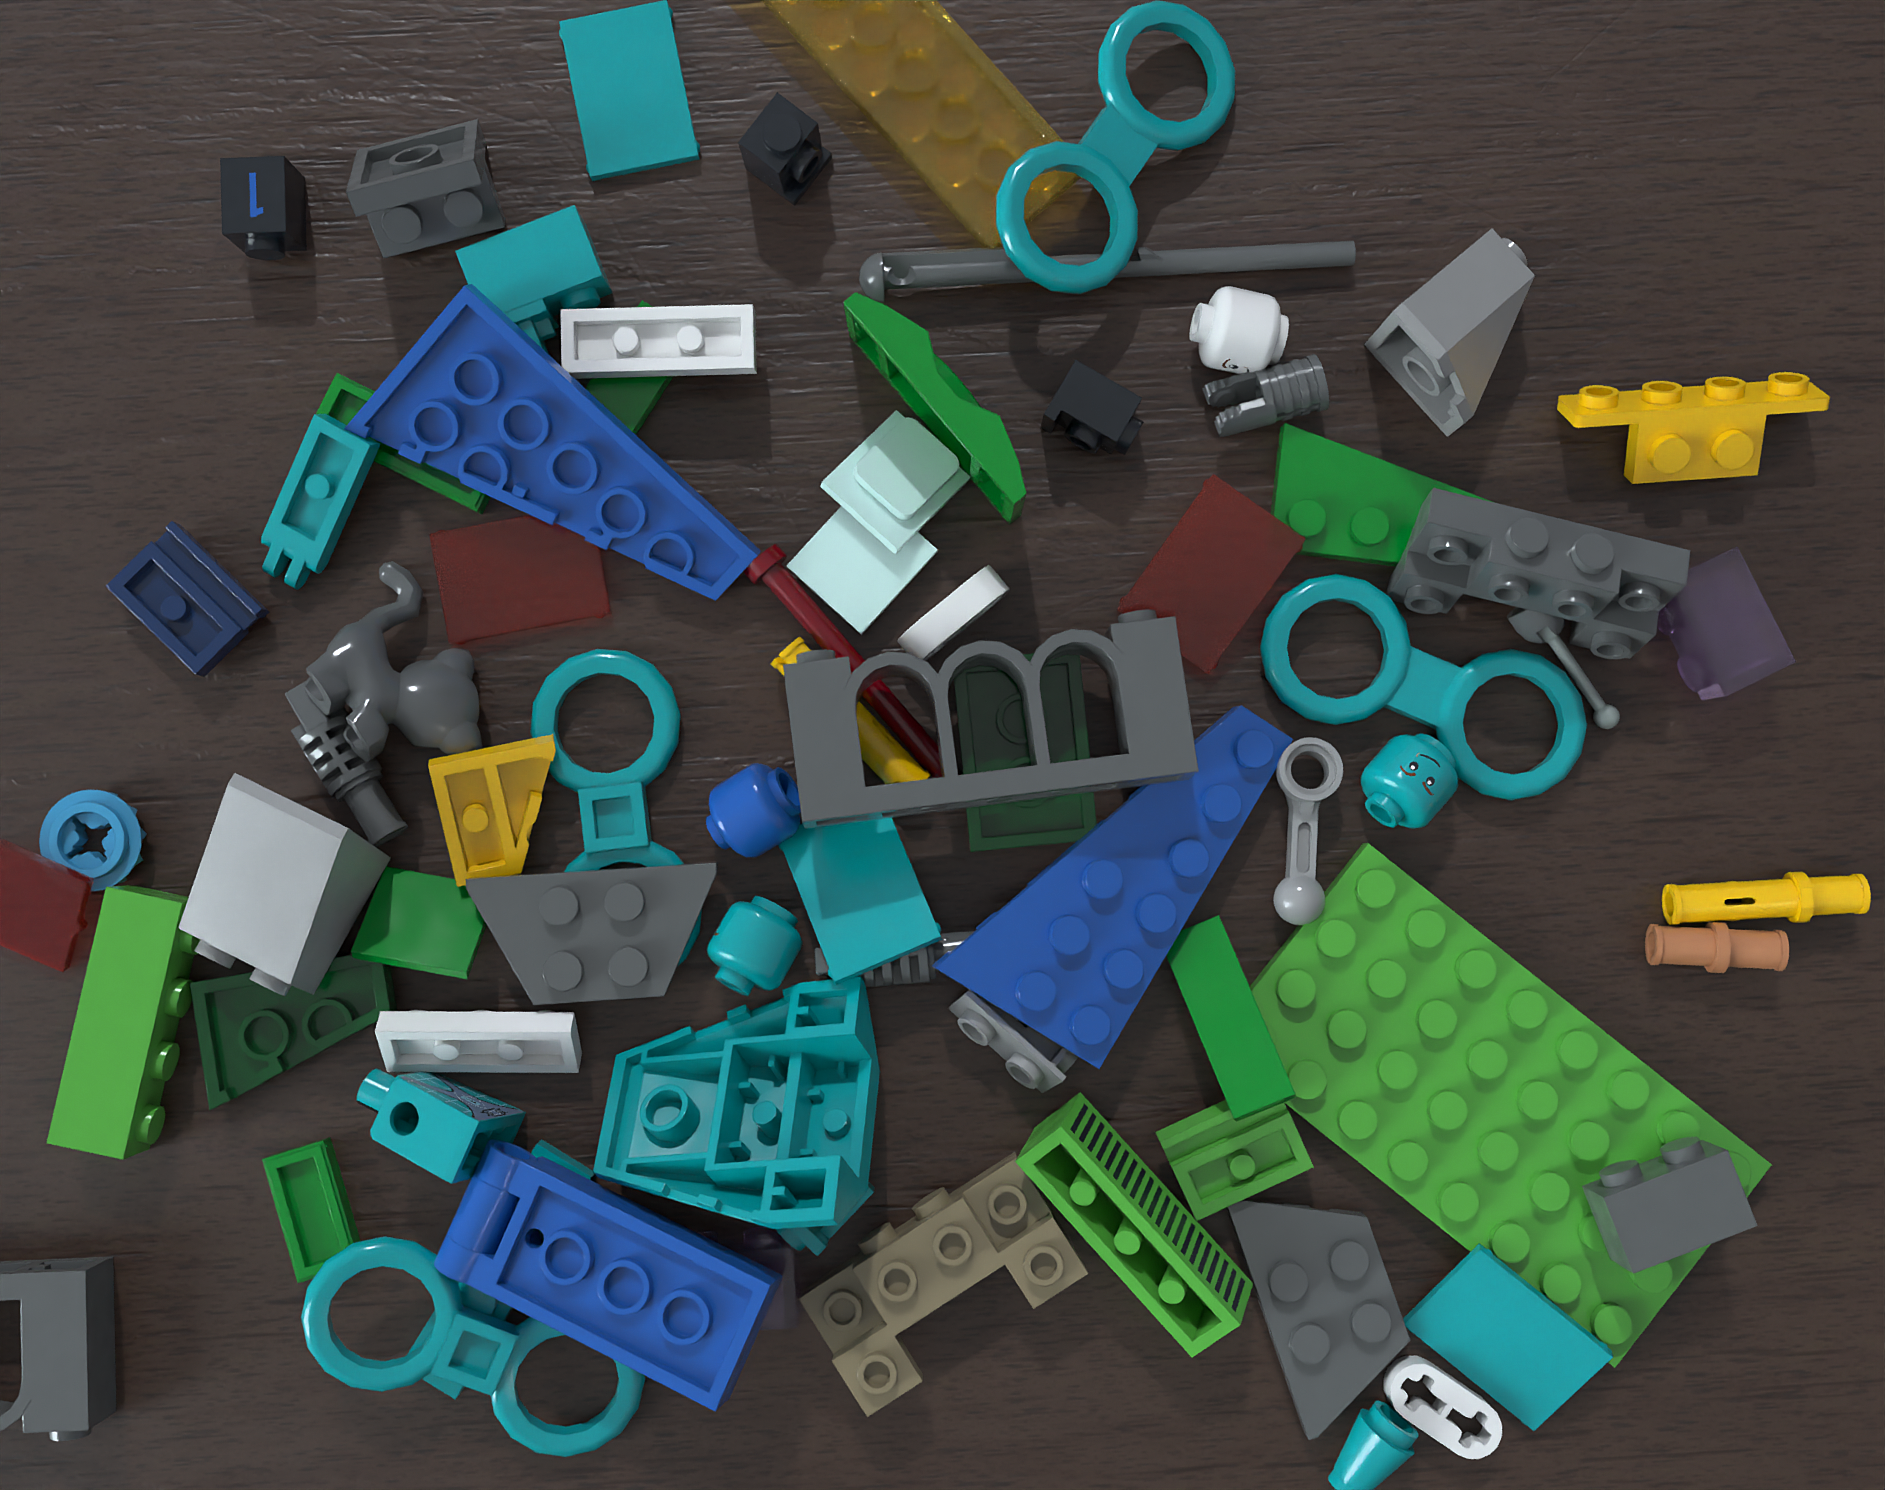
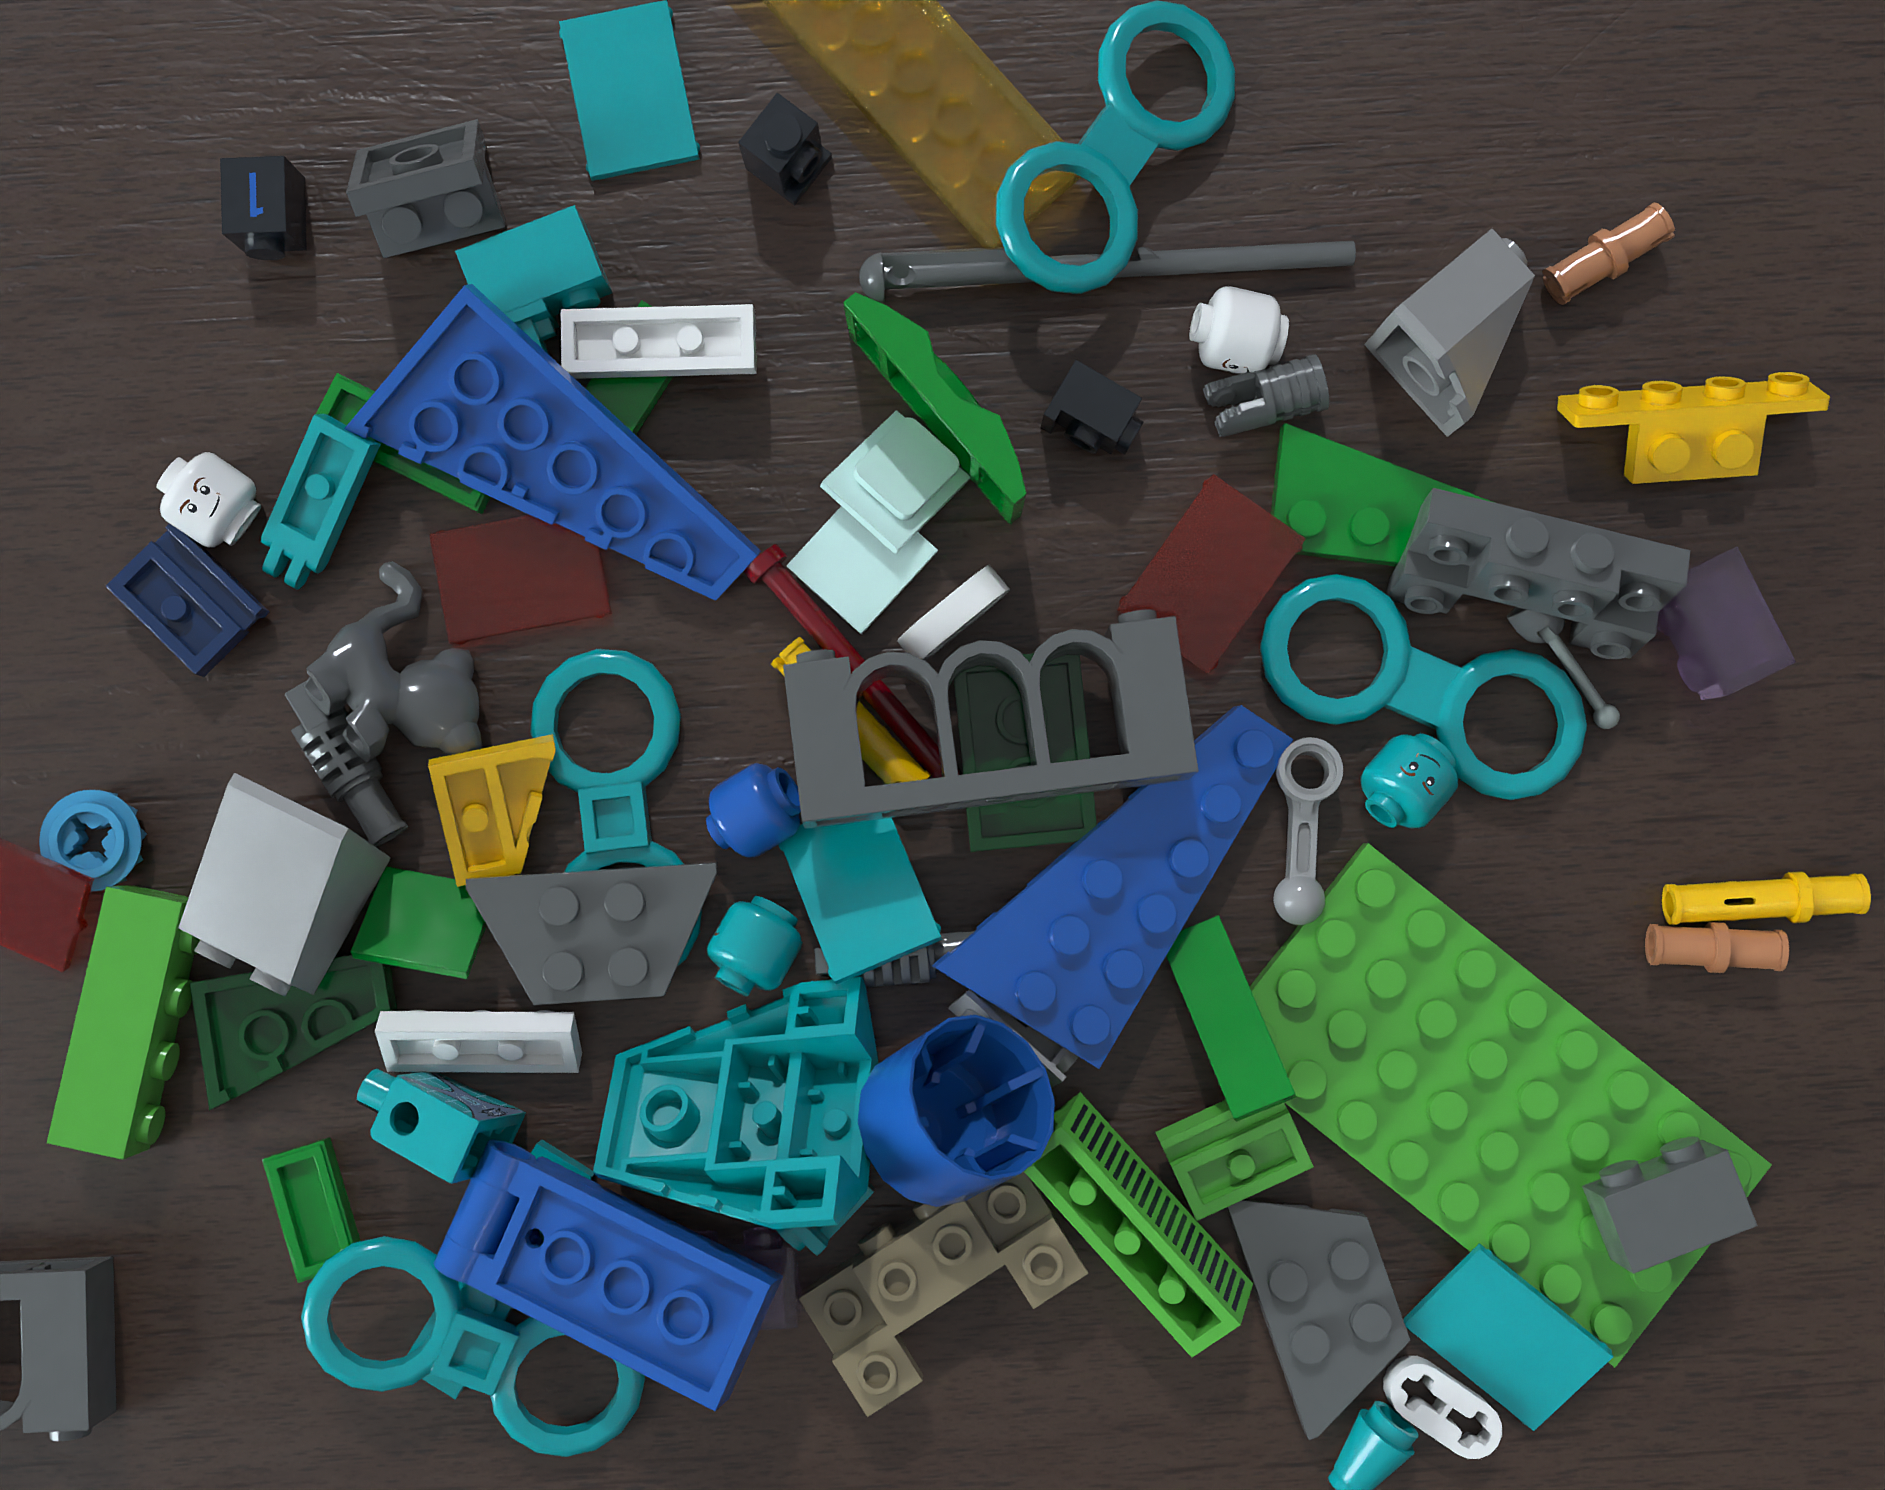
none -> white head [156,452,261,548]
none -> blue piece [857,1015,1055,1207]
none -> nougat pin [1542,203,1675,305]

